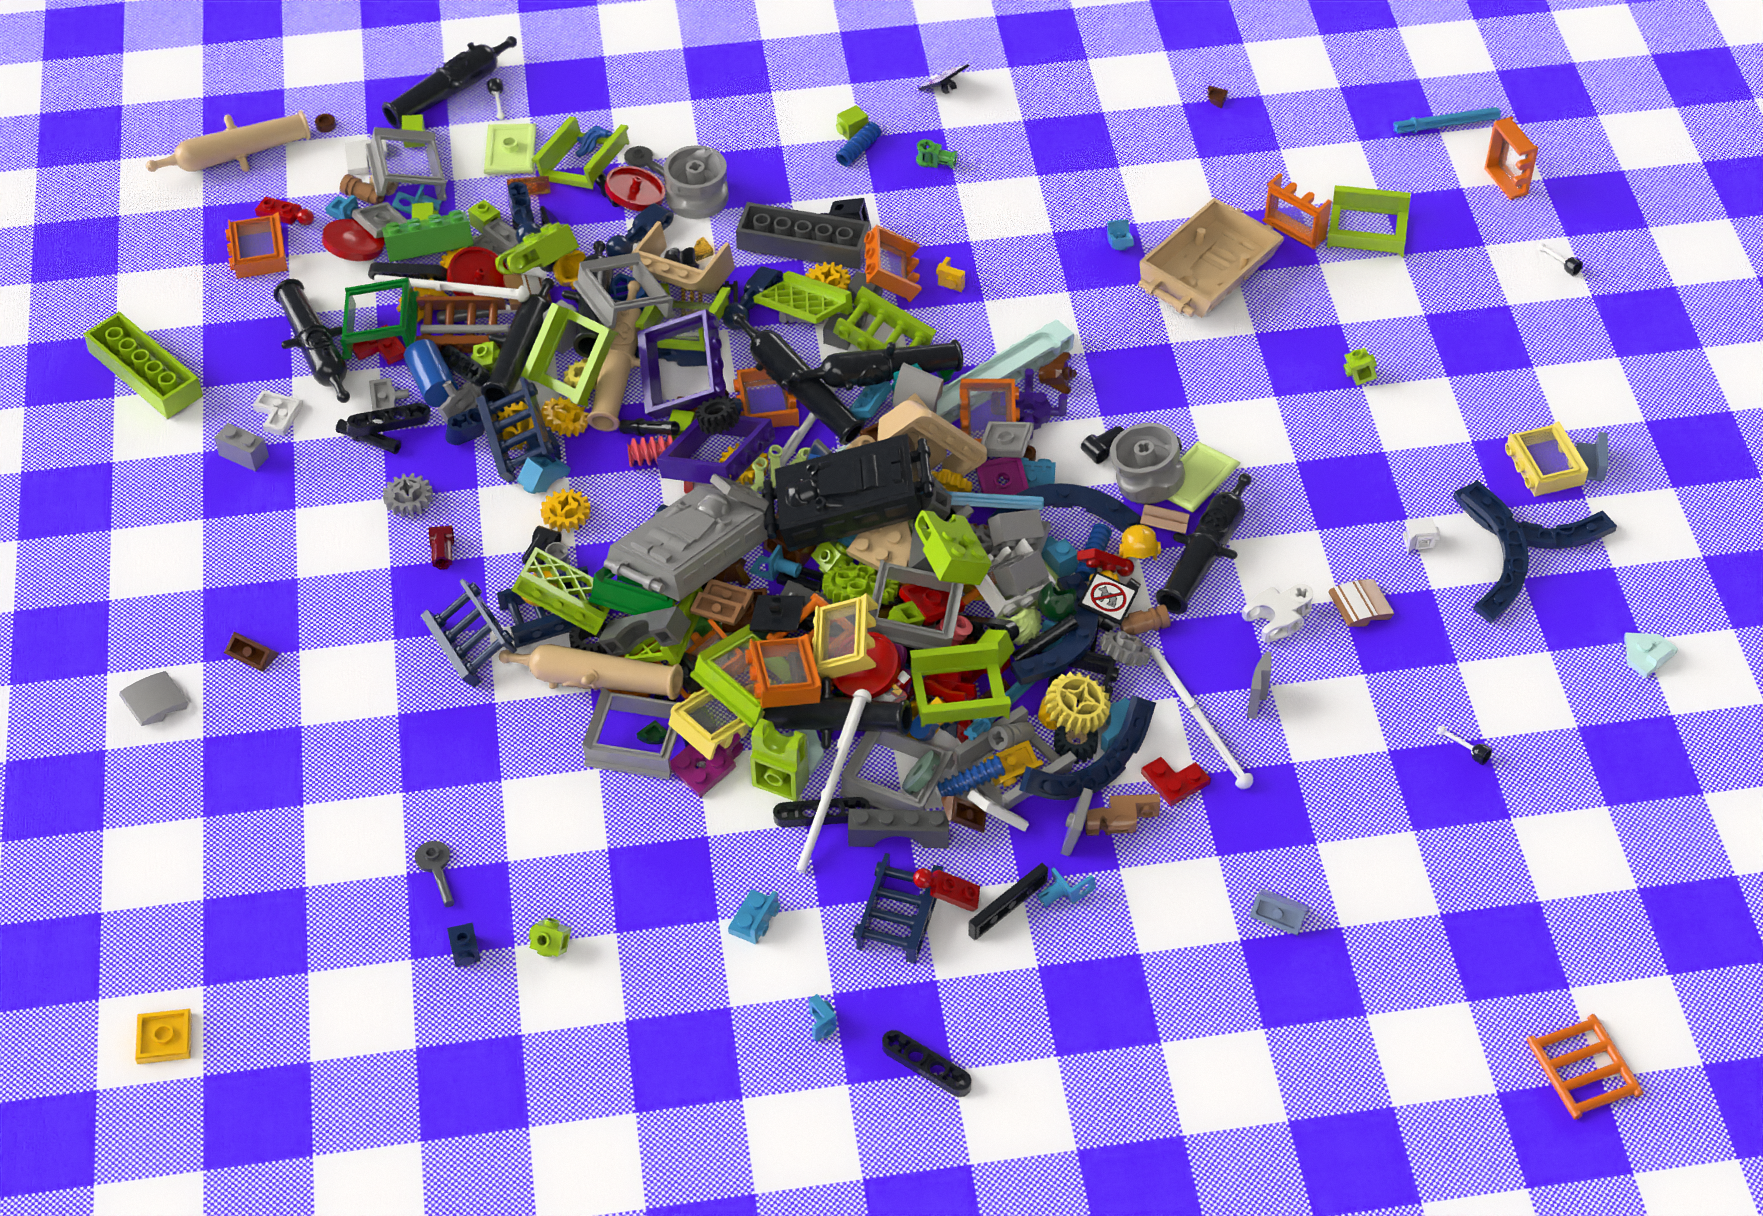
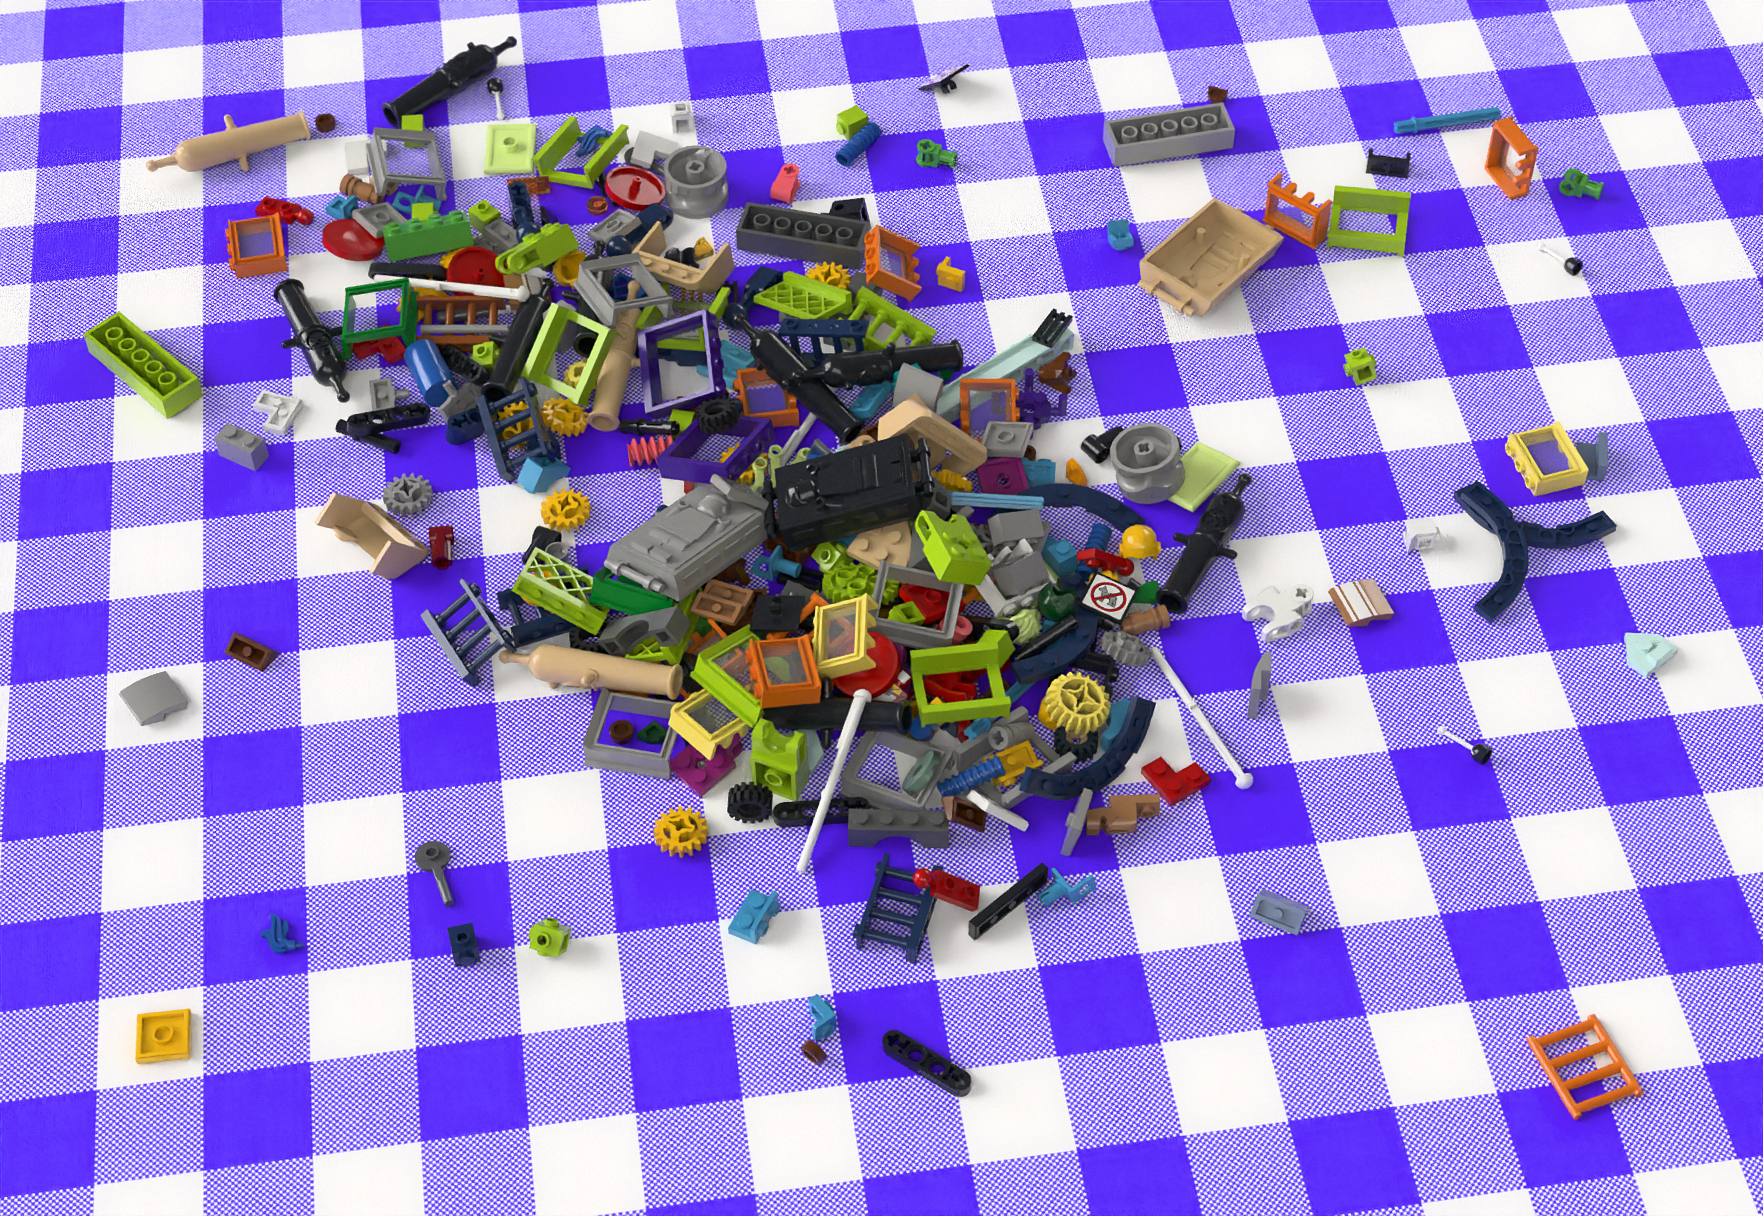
medium nougat slope [1140,504,1190,534] -> none
none -> blue piece [260,913,304,954]
none -> tan windscreen [314,492,430,580]
none -> clear orange tile [587,196,608,216]
none -> light grey plate [587,209,642,246]
none -> reddish brown tile [609,720,634,745]
none -> white tile [630,130,679,169]
none -> yellow gear [653,806,708,858]
none -> white window [670,101,693,133]
none -> medium azure slope [696,339,757,390]
none -> black tyre [727,782,773,824]
none -> coral piece [770,163,800,203]
none -> dark blue fence [778,318,870,369]
none -> reddish brown tile [801,1040,827,1065]
none -> black tile [1032,308,1073,349]
none -> light orange tile [1066,458,1087,487]
none -> light grey brick [1103,103,1235,167]
none -> green tile [1134,581,1158,604]
none -> black hinge [1366,148,1411,178]
none -> bright green connector [1559,168,1605,200]

